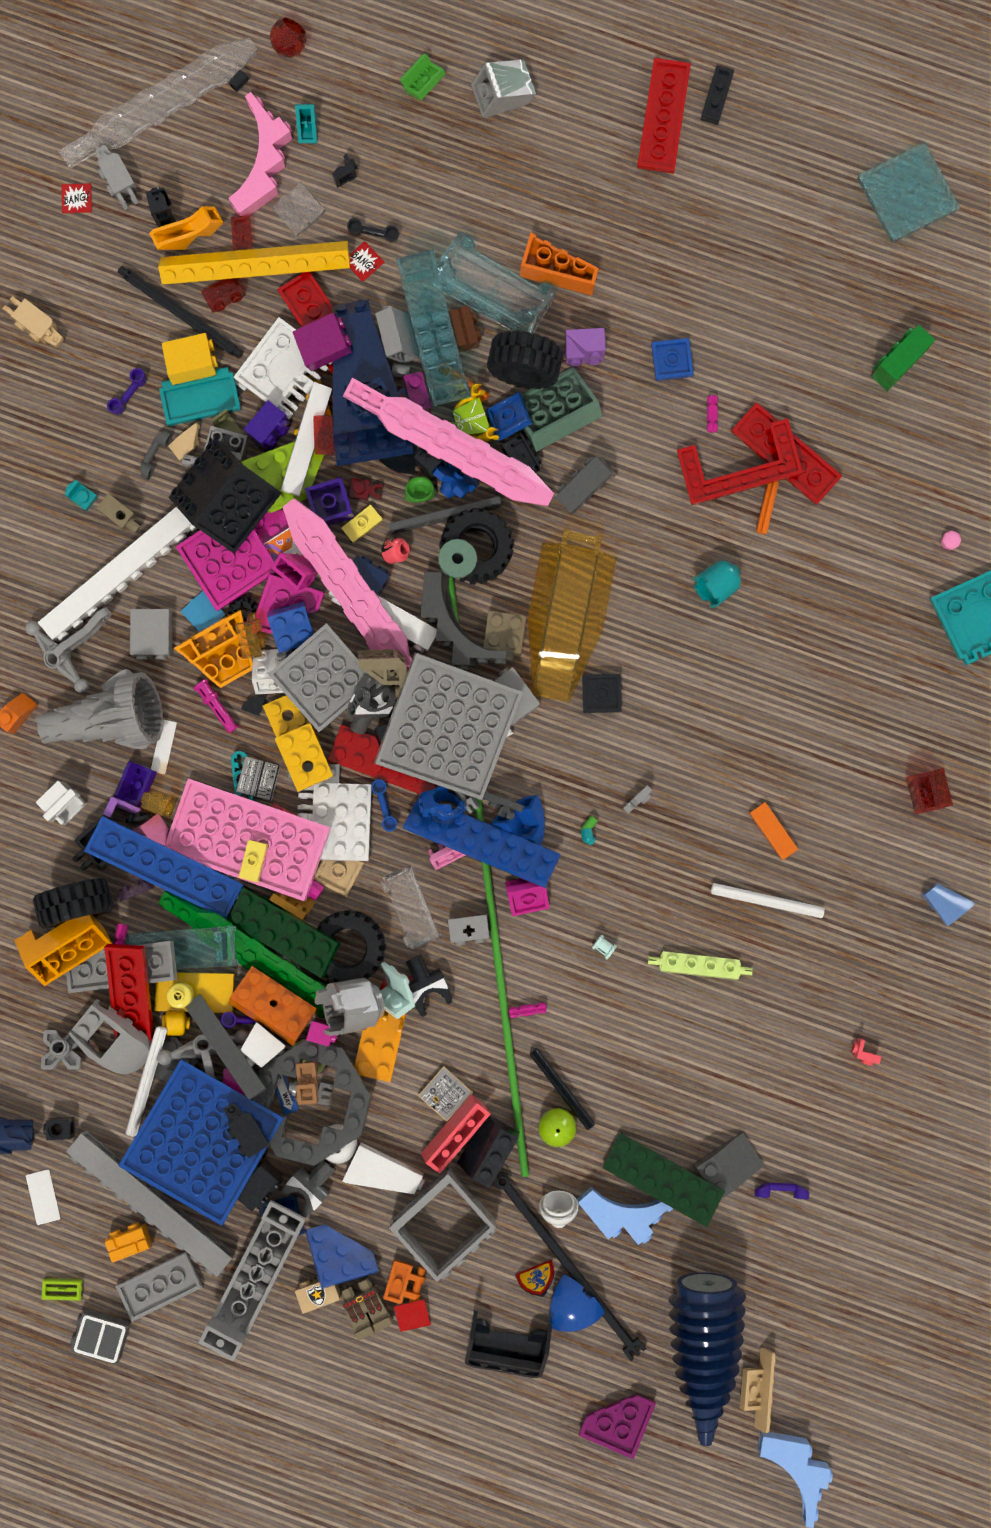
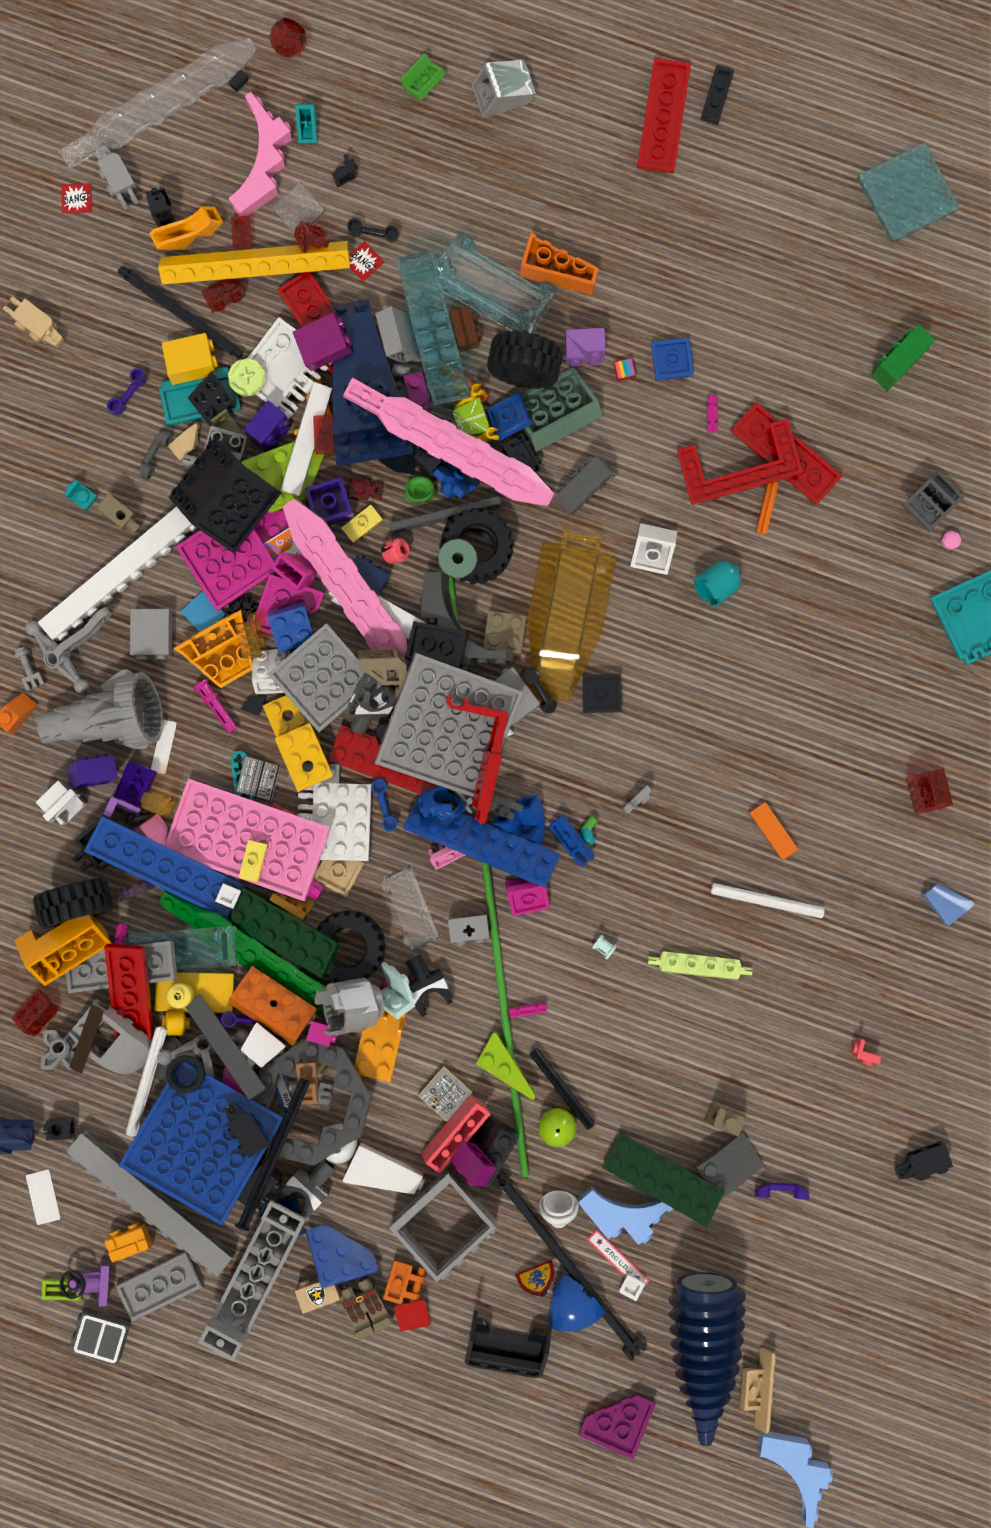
none -> clear red bracket [12,989,60,1037]
none -> light grey hinge [14,647,45,691]
none -> medium lavender piece [60,1261,109,1306]
none -> dark purple brick [67,753,118,789]
none -> dark brown sticker [69,1004,104,1074]
none -> black tyre [166,1055,206,1093]
none -> black hinge [188,372,236,426]
none -> white plate [215,883,241,909]
none -> yellowish green tile [228,358,266,397]
none -> black axle [235,1078,310,1232]
none -> clear red bracket [294,221,330,253]
none -> black plate [405,621,469,669]
none -> red hinge [446,694,509,824]
none -> magenta brick [450,1141,497,1187]
none -> lime wing [476,1031,536,1100]
none -> black bar [521,667,557,714]
none -> blue hinge [549,814,595,867]
none -> sticker [587,1230,650,1287]
none -> tile [613,358,636,381]
none -> white tile [619,1273,645,1301]
none -> white slope [630,523,677,575]
none -> dark tan torso [705,1102,746,1136]
none -> black hinge [894,1141,953,1181]
none -> dark grey bracket [902,470,965,532]

